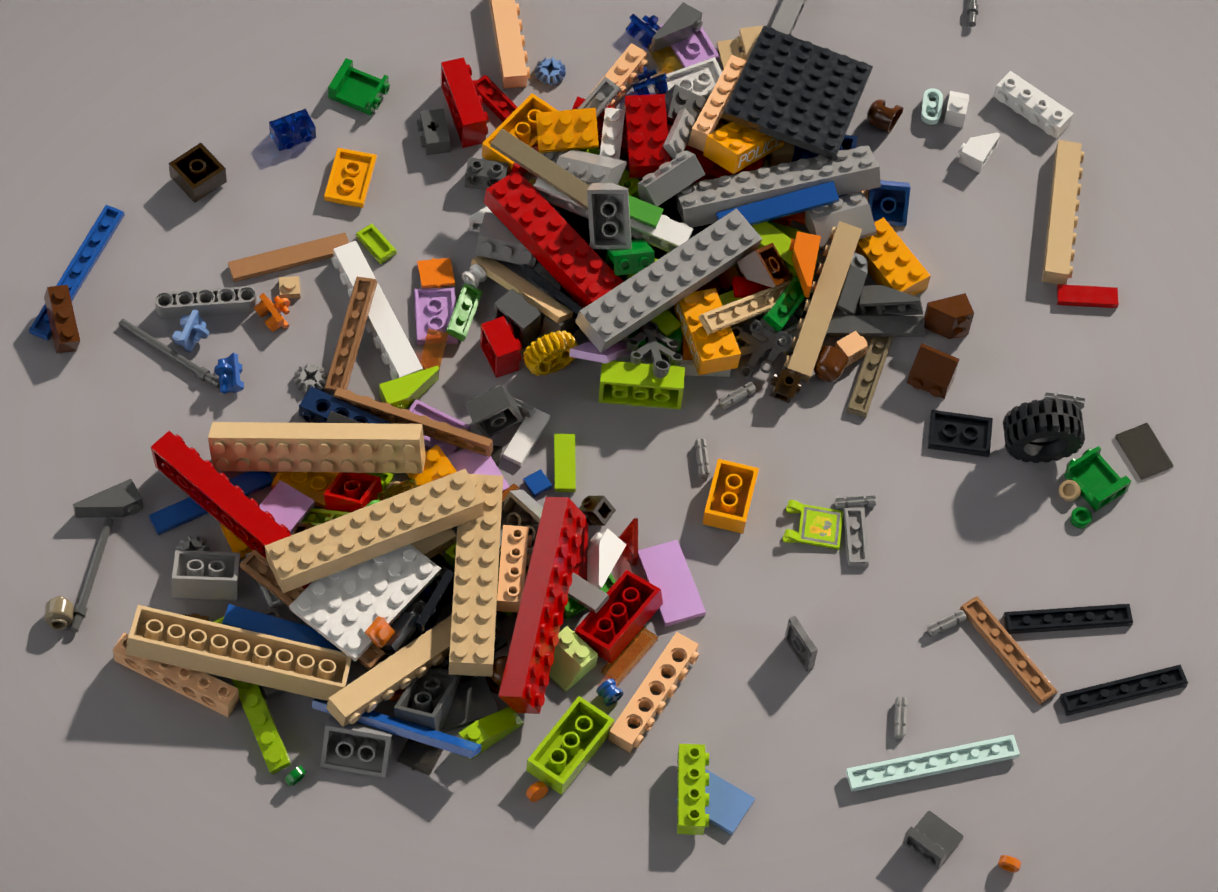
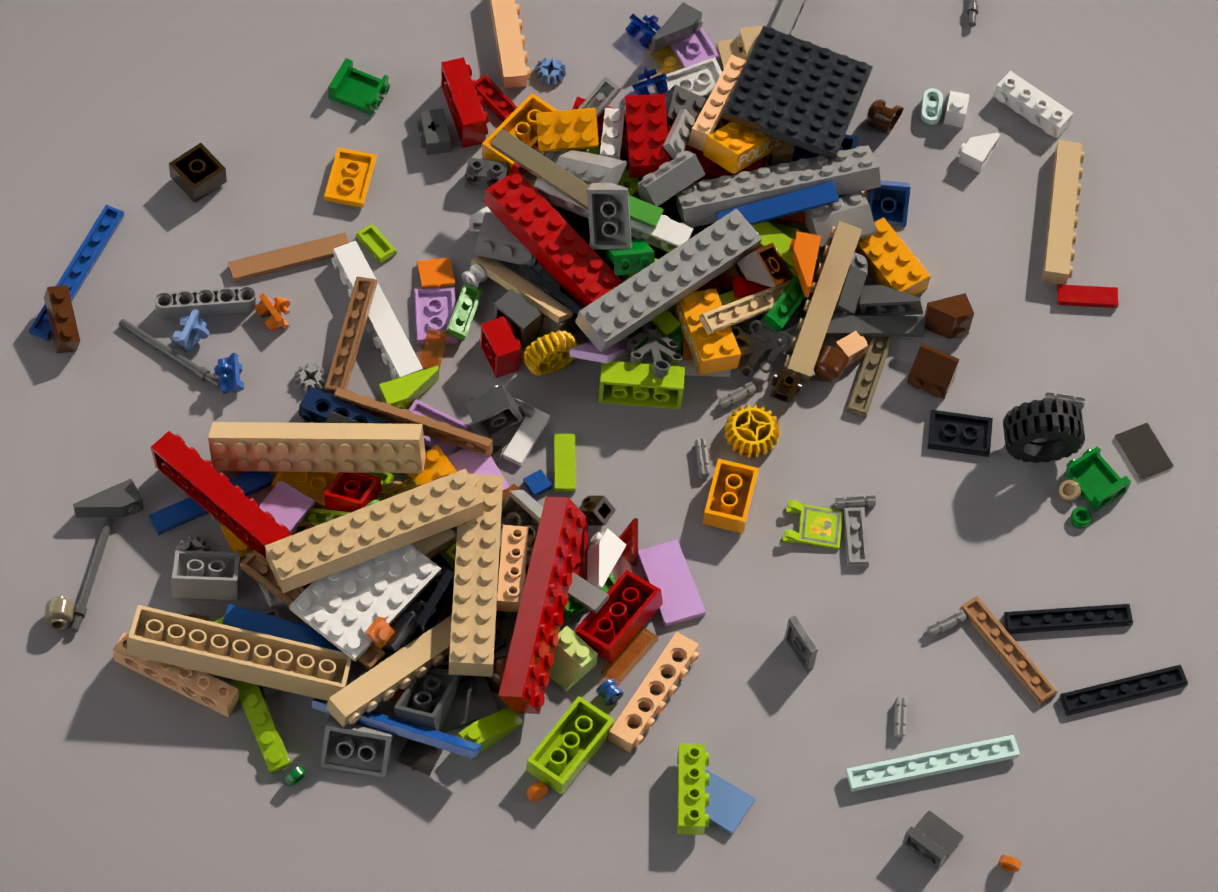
clear blue brick [269,108,316,151] -> none
tan plate [279,276,301,299] -> none
light nougat brick [588,43,648,108] -> none
none -> yellow gear [724,404,780,458]

